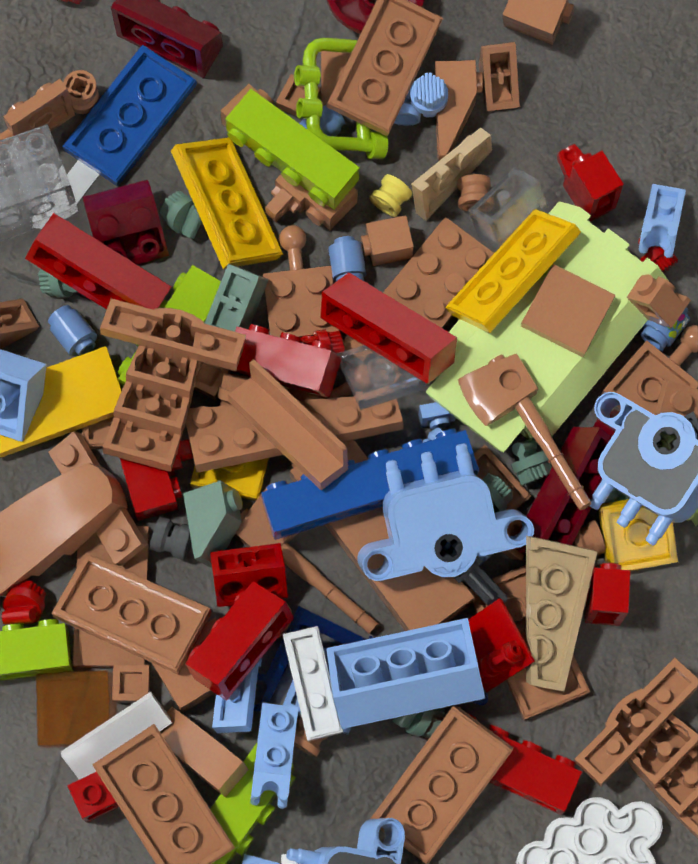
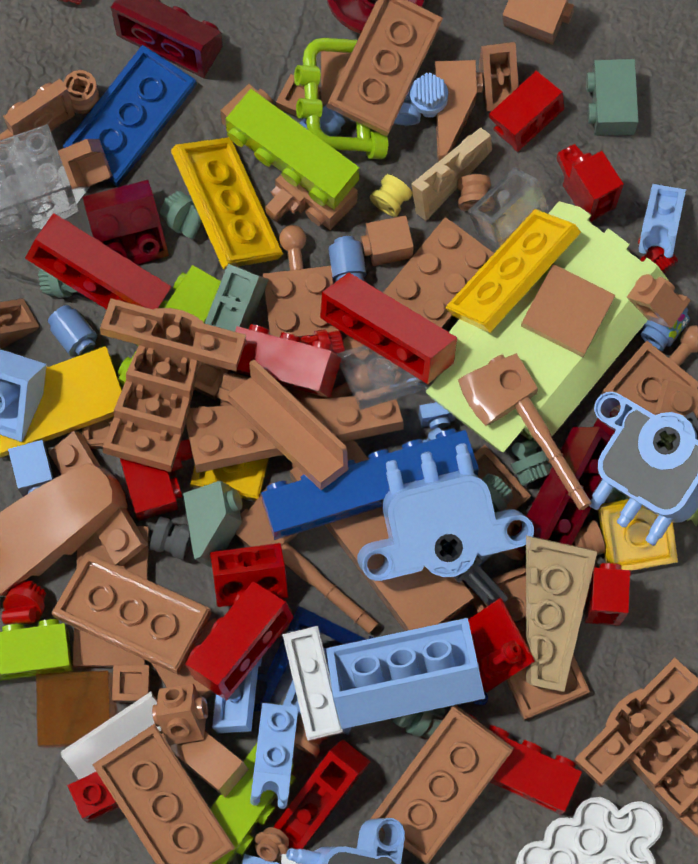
none -> light blue brick [8,440,54,497]
none -> nougat panel [57,139,112,190]
none -> nougat brick [152,683,208,745]
none -> nougat plate [254,827,289,862]
none -> red slope [273,739,371,849]
none -> red hinge [489,71,565,152]
none -> sand green brick [586,59,638,135]

